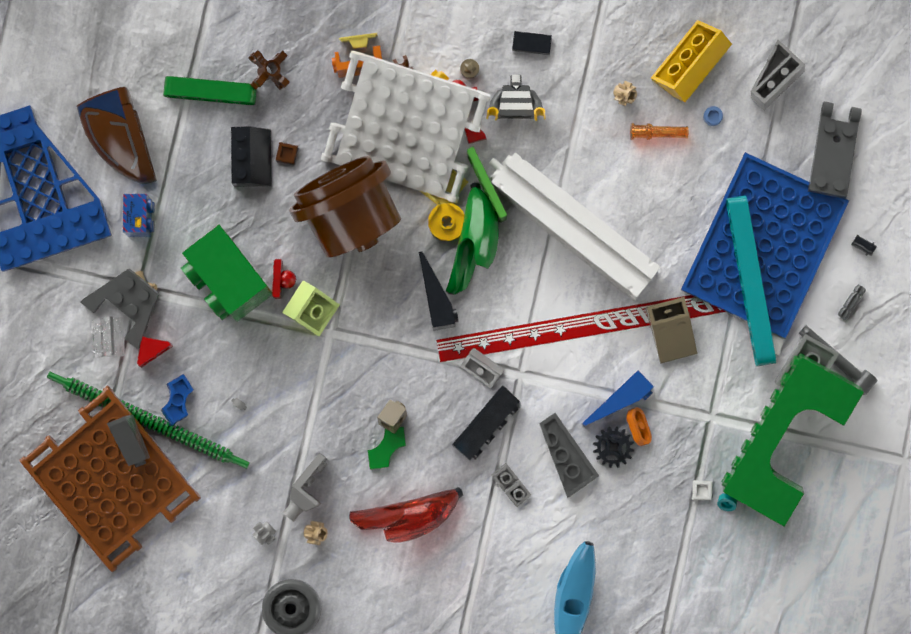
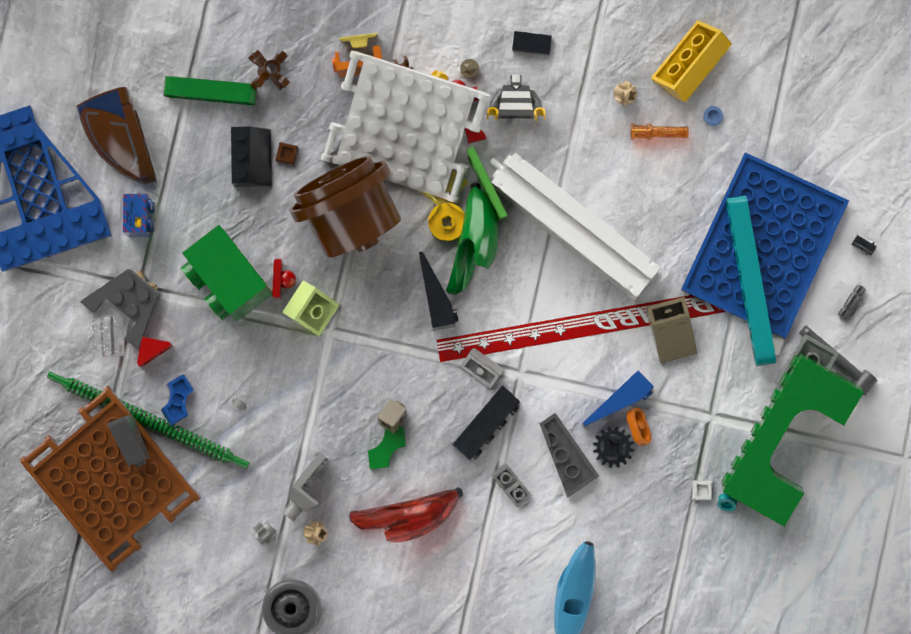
light grey wedge [751,40,805,111] -> none
dark grey hinge [808,101,862,199] -> none

